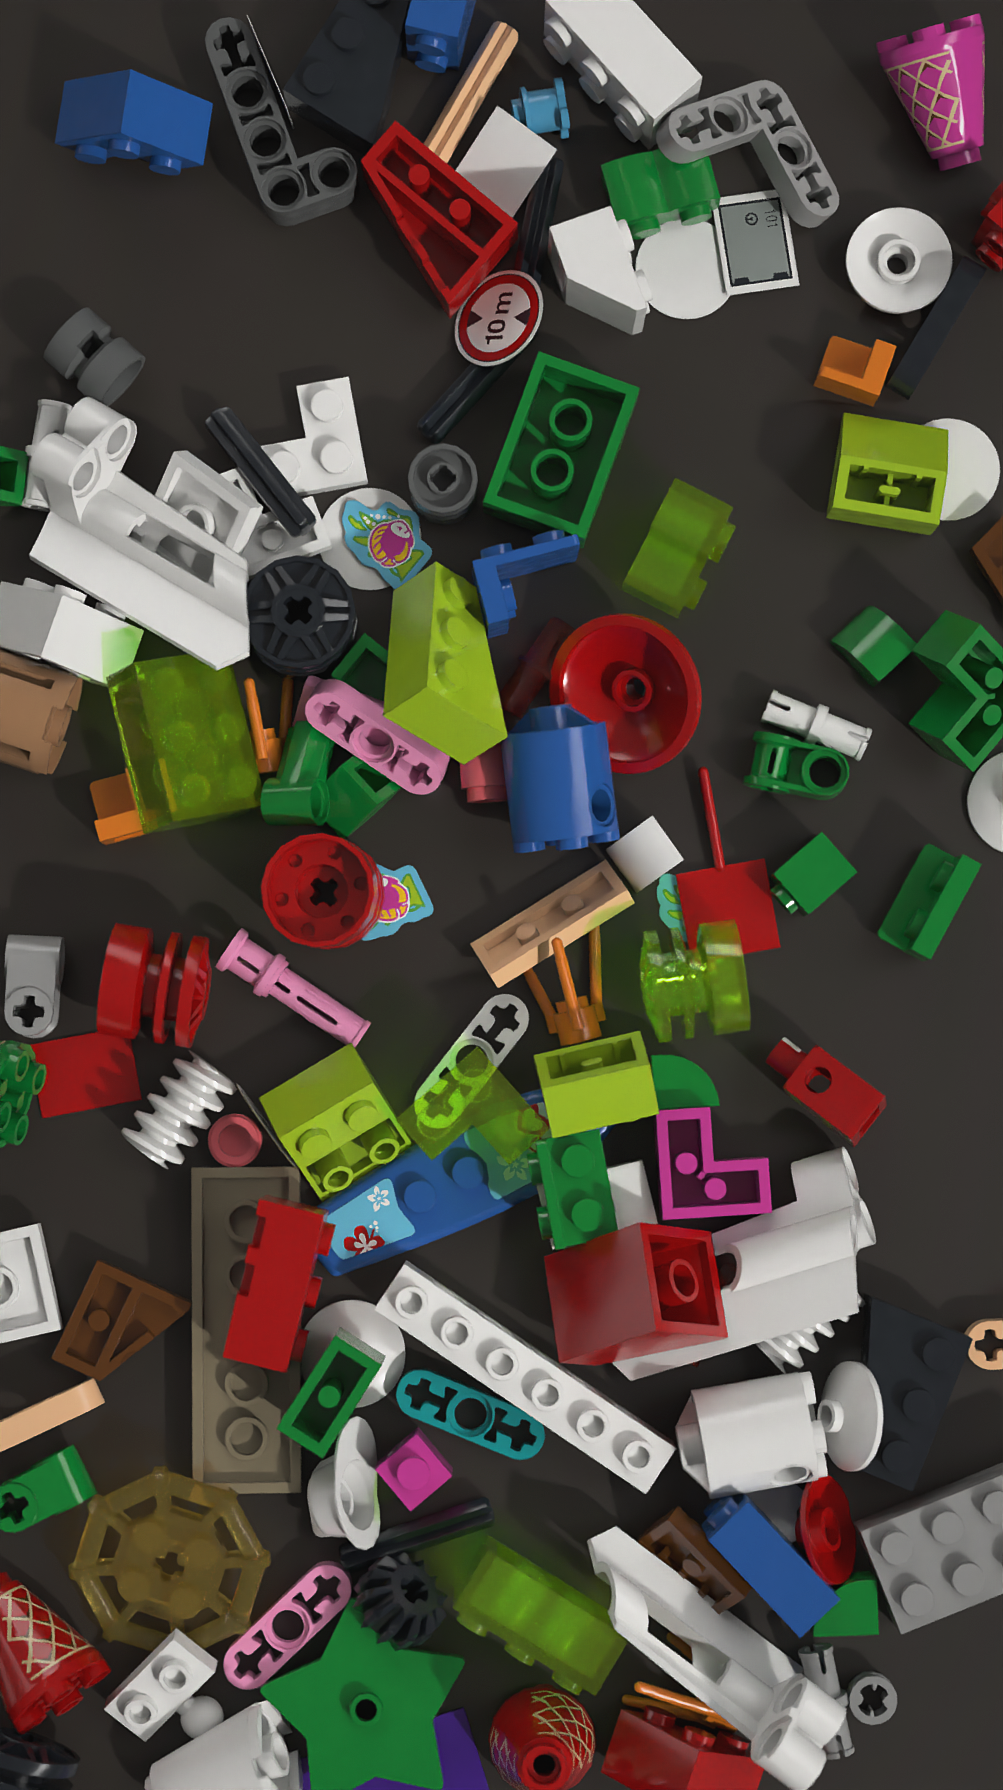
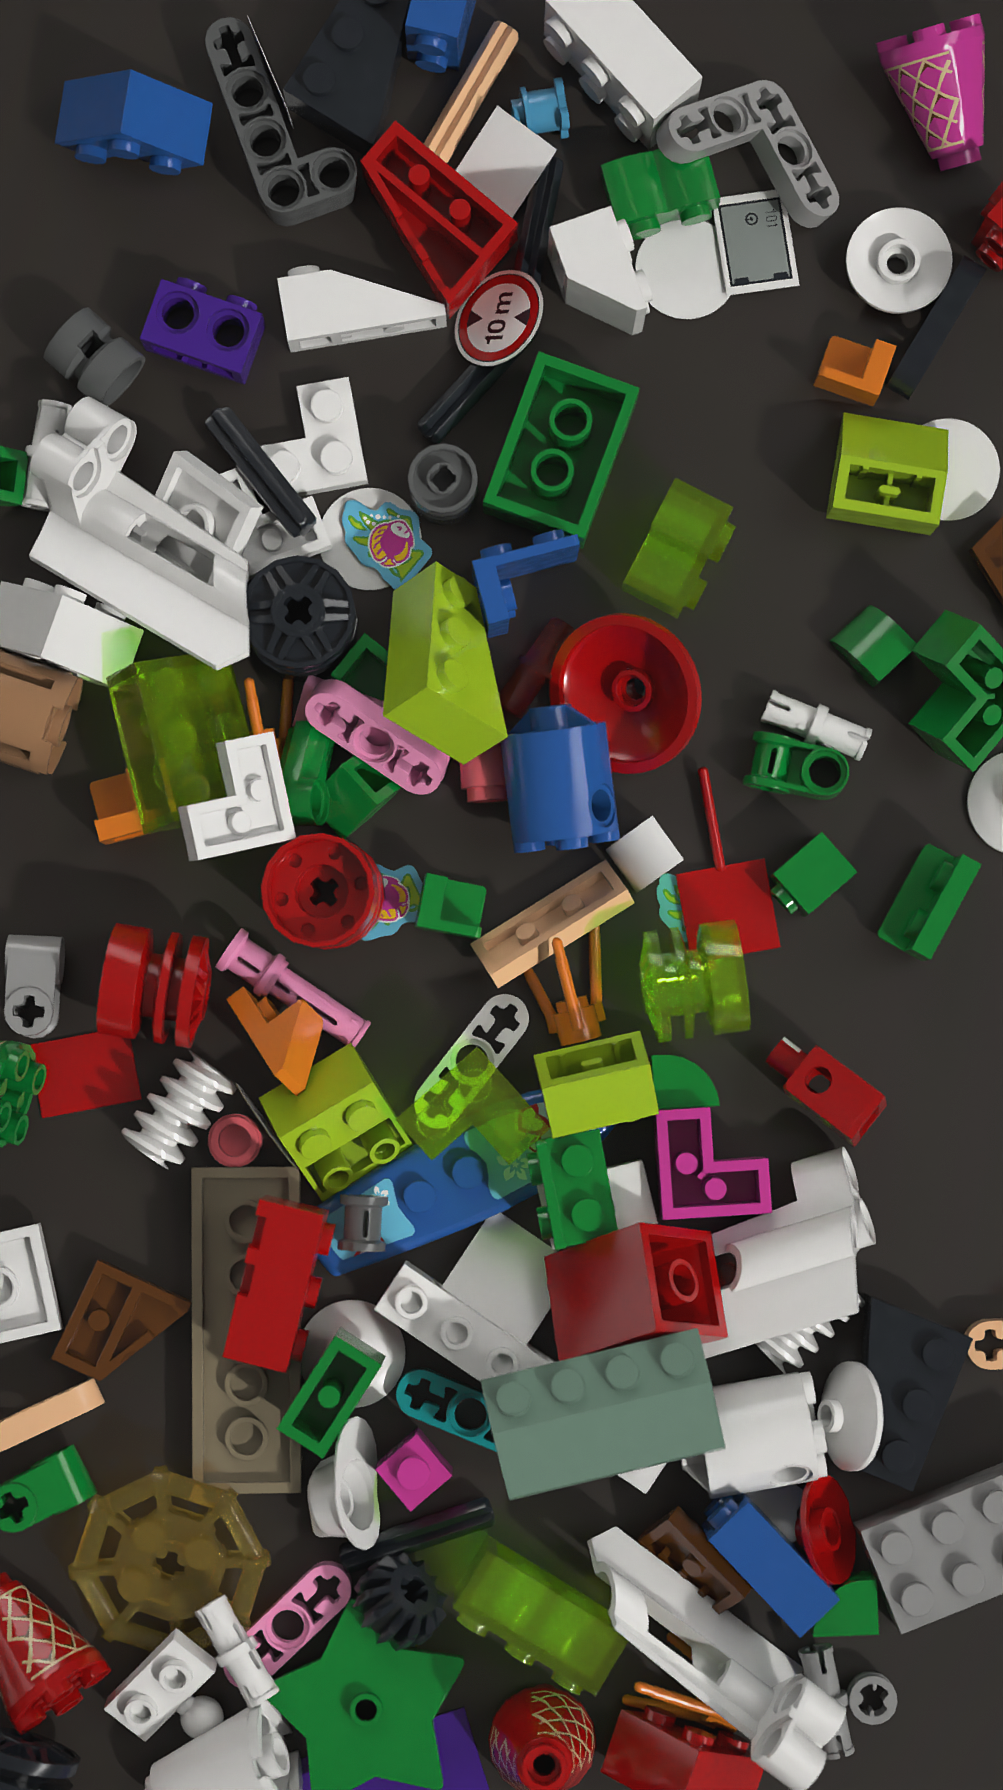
none -> dark purple brick [140,277,266,385]
none -> white plate [178,732,296,862]
none -> white pin [194,1594,280,1709]
none -> orange slope [227,986,323,1096]
none -> white slope [277,265,447,353]
none -> dark grey bush [337,1194,388,1252]
none -> green panel [414,873,486,939]
none -> white sticker [441,1213,557,1345]
none -> sand green slope [480,1328,726,1500]

